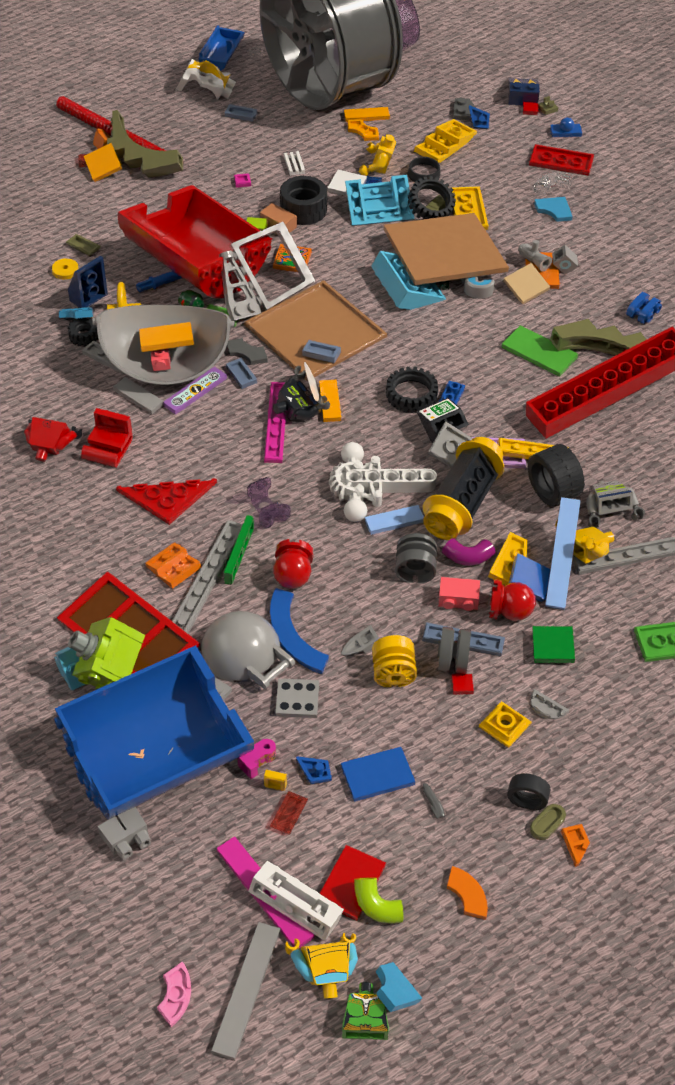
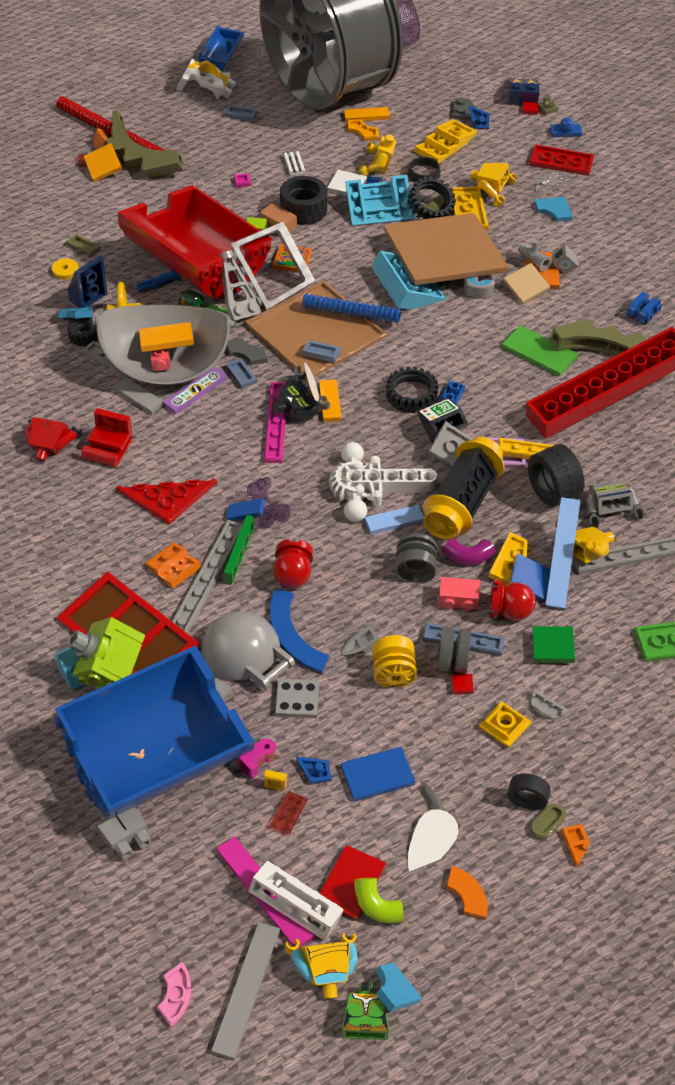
none -> blue tile [226,498,265,522]
none -> blue piece [302,293,401,324]
none -> white sticker [408,809,459,871]
none -> yellow torso [470,163,517,207]

